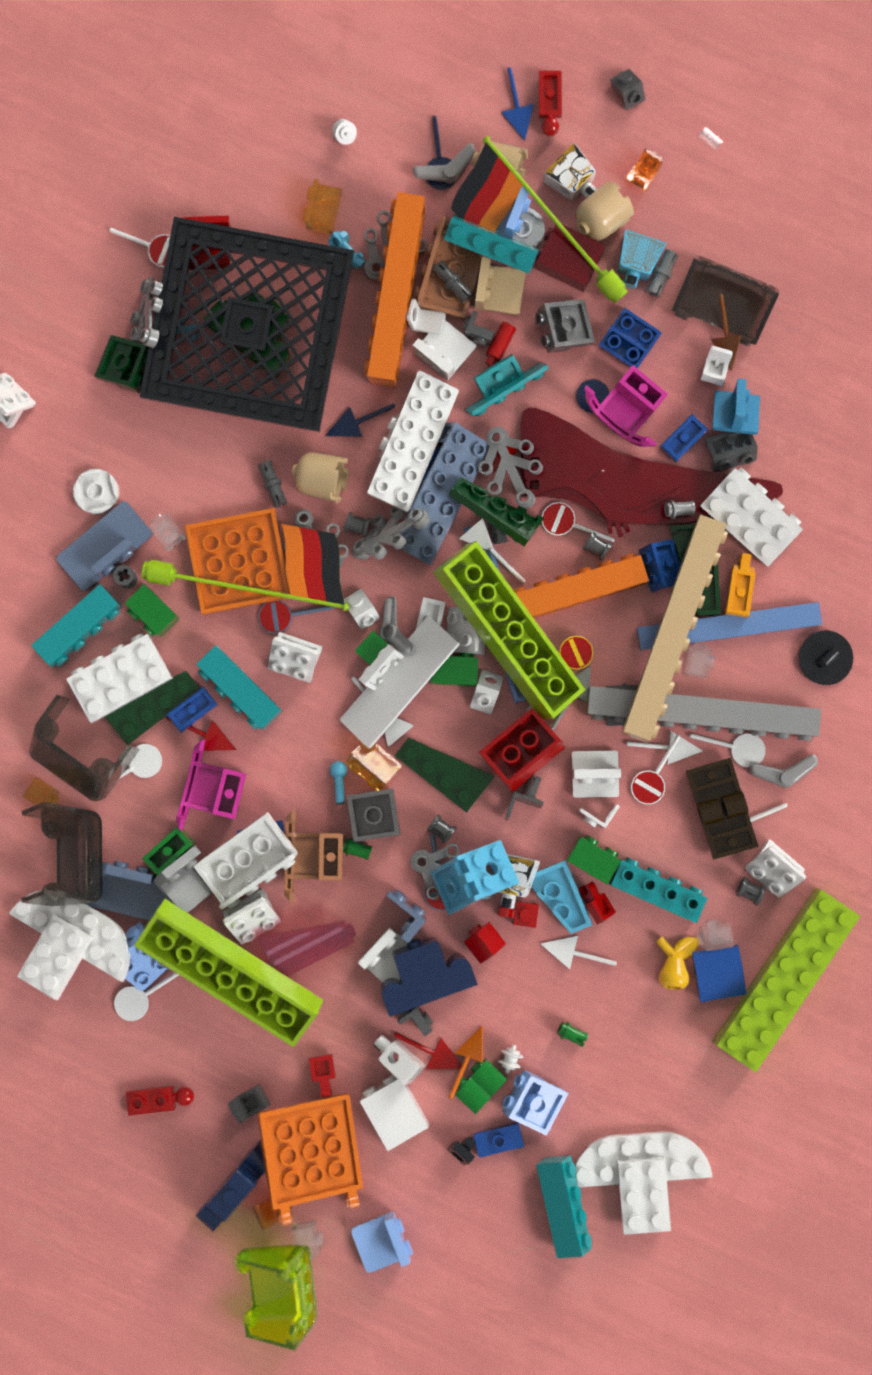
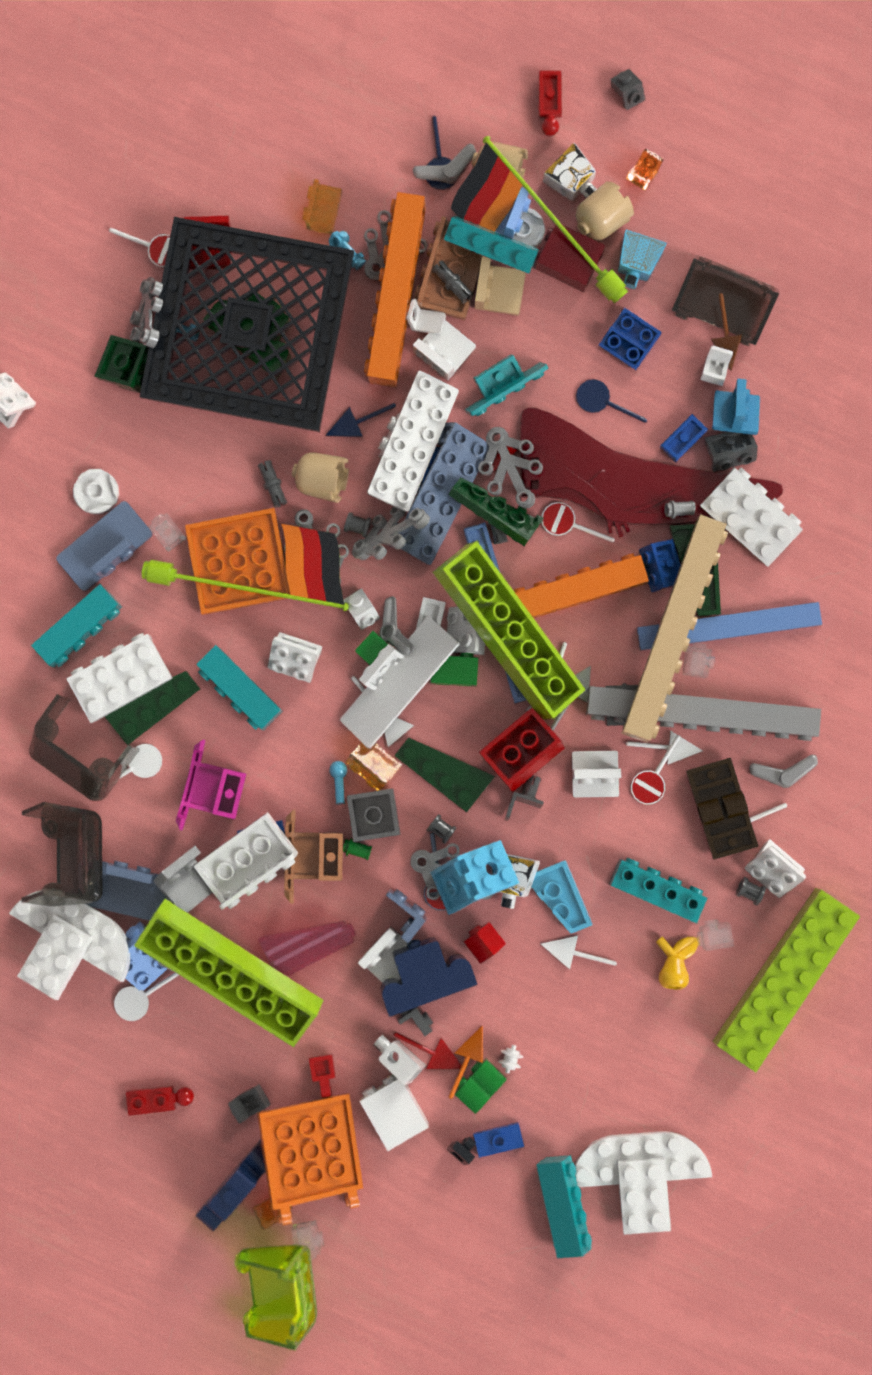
clear yellow bracket [23,777,60,811] -> none
dark grey bush [113,565,138,588] -> none
green brick [125,584,180,637] -> none
green brick [142,827,197,876] -> none
blue plate [167,686,218,733] -> none
red piece [167,716,237,751] -> none
white bracket [222,889,281,944] -> none
piece [258,600,335,634] -> none
white wheel [332,119,357,145] -> none
light blue bracket [351,1211,413,1273] -> none
white piece [459,518,525,583] -> none
dark grey bracket [463,311,494,347] -> none
white bracket [470,670,504,714] -> none
red cylinder [485,322,516,367] -> none
red plate [497,901,539,928] -> none
blue piece [501,67,534,141] -> none
light blue plate [502,1070,569,1135] -> none
flat silver plate [535,299,595,353] -> none
green pin [557,1022,588,1047] -> none
red piece [559,635,594,670] -> none
green brick [566,835,621,885] -> none
white bracket [578,804,620,828] -> none
red plate [578,881,616,925] -> none
dark grey bush [583,532,612,561] -> none
dark pink piece [584,365,668,447] -> none
light grey pin [647,249,679,297] -> none
white piece [689,733,765,767] -> none
blue slope [692,945,746,1002] -> none
clear piece [696,127,723,152] -> none
light orange hinge [725,553,756,618] -> none
black shield [799,630,853,685] -> none

